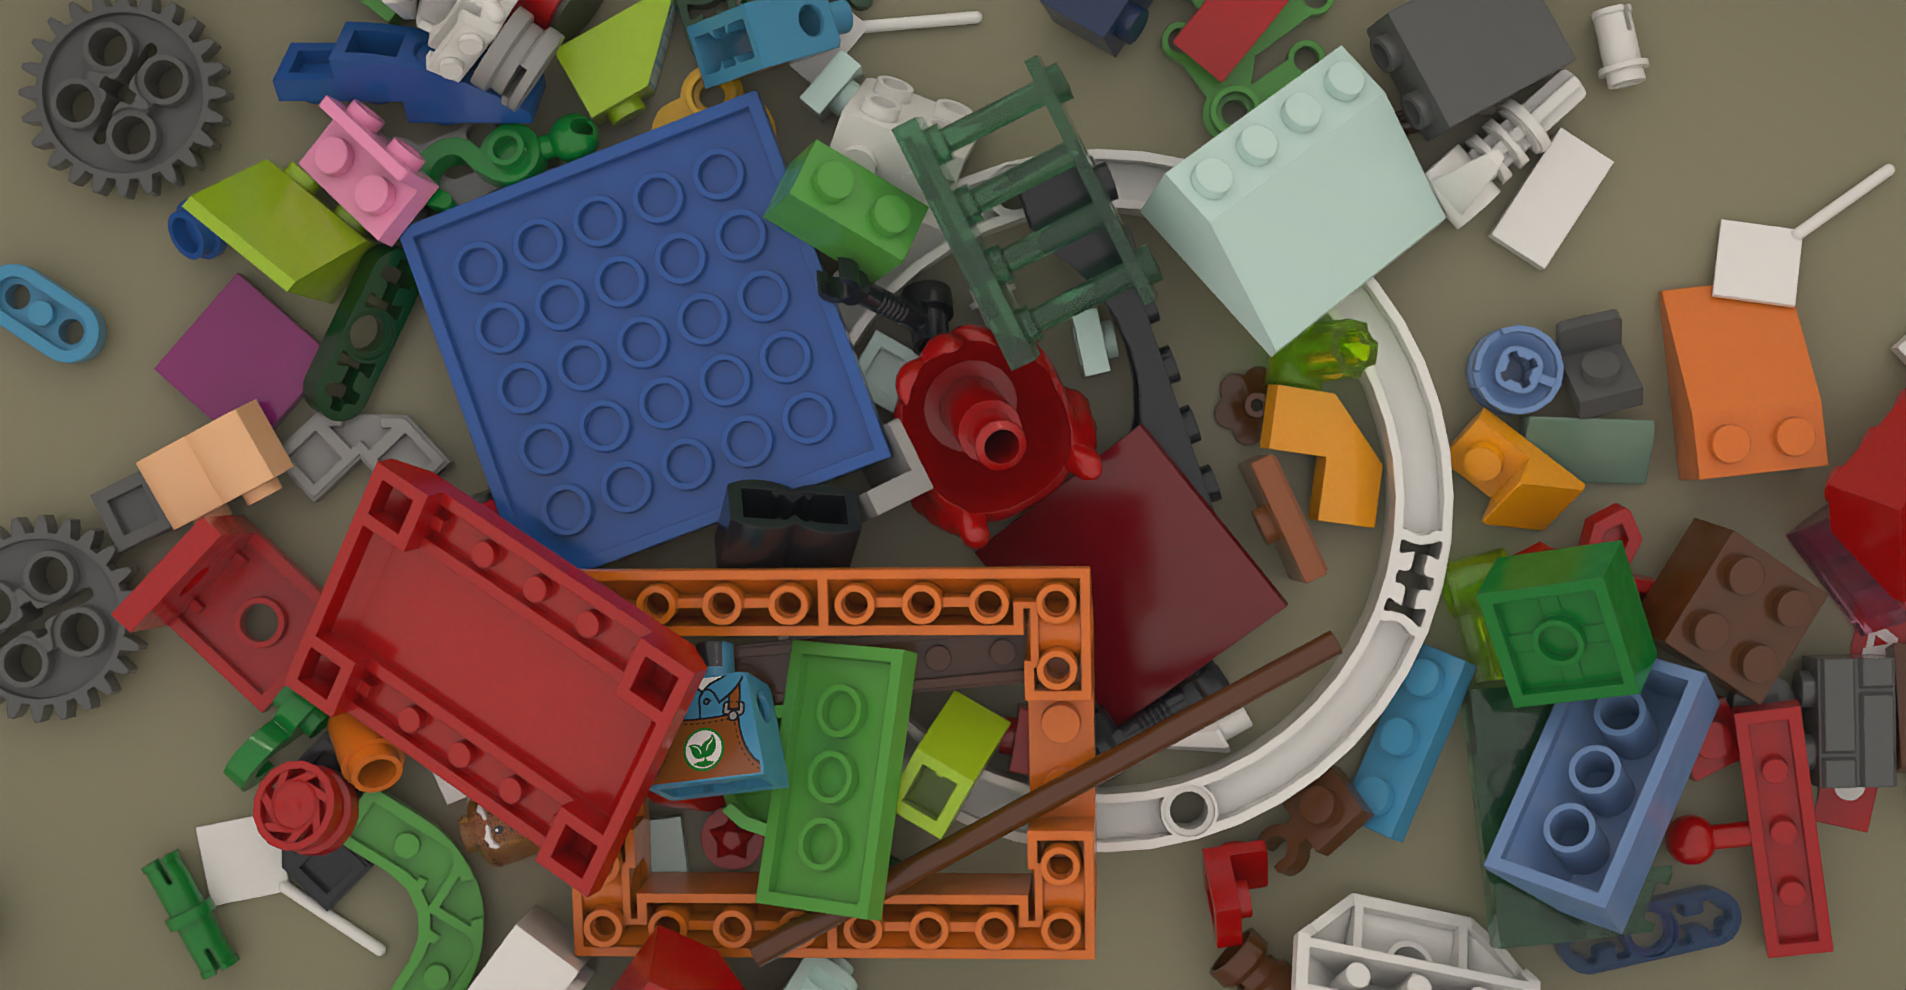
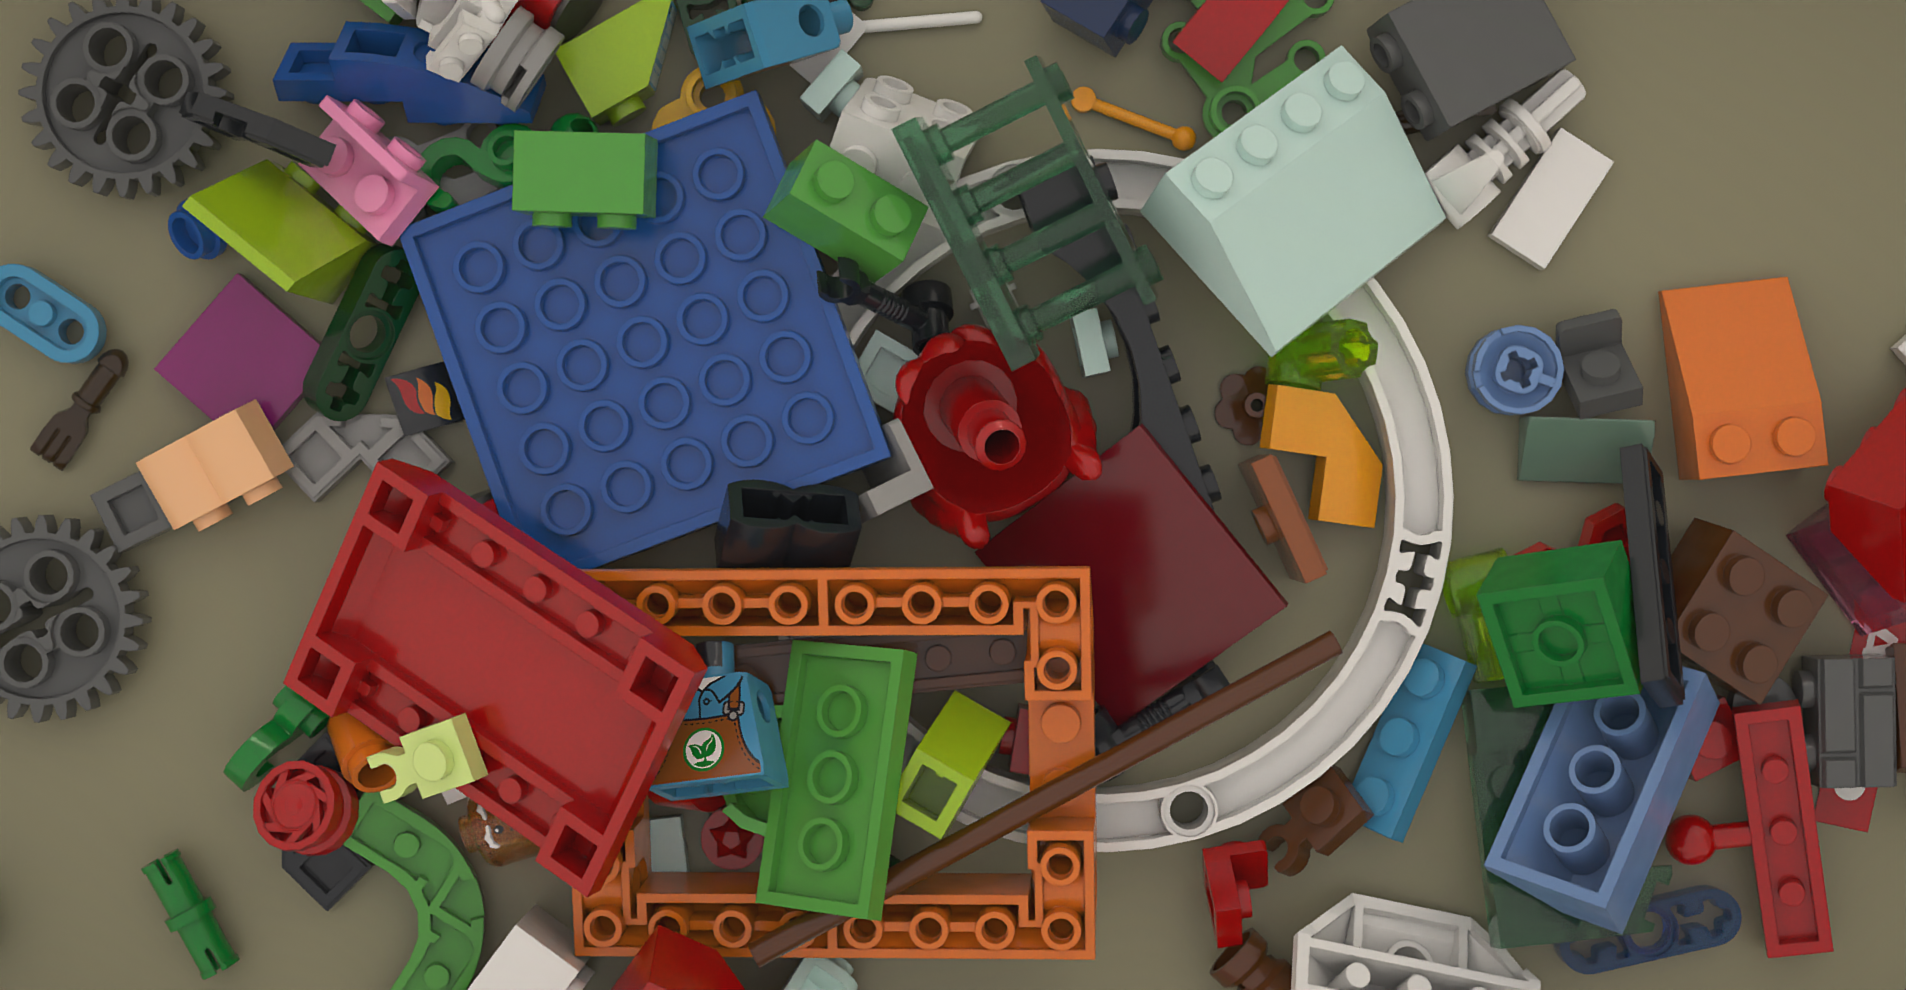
red bracket [111,515,323,713] -> none
white piece [196,816,386,956] -> none
white bar [1167,707,1253,753] -> none
light orange slope [1449,407,1586,531] -> none
white pin [1590,4,1650,89] -> none
white piece [1712,164,1895,308] -> none
none -> dark brown piece [30,349,129,471]
none -> black tile [179,91,336,168]
none -> yellowish green plate [366,713,489,804]
none -> black sticker [384,361,465,437]
none -> bright green brick [512,130,658,230]
none -> light orange hinge [1071,86,1197,151]
none -> black tile [1620,443,1685,708]

